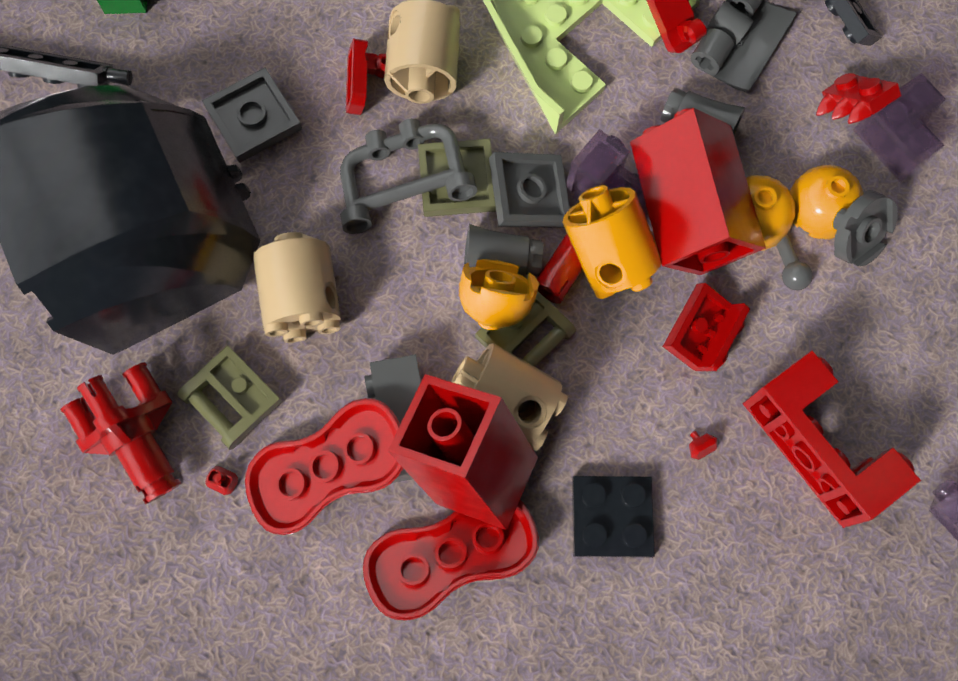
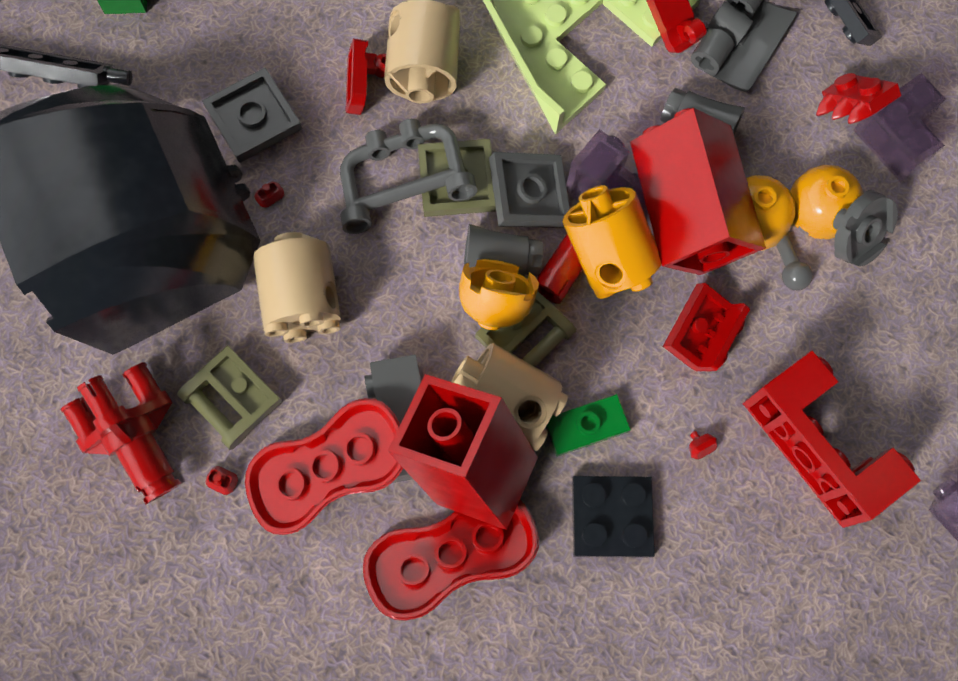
none -> red rock [254,181,284,208]
none -> green plate [546,394,631,457]

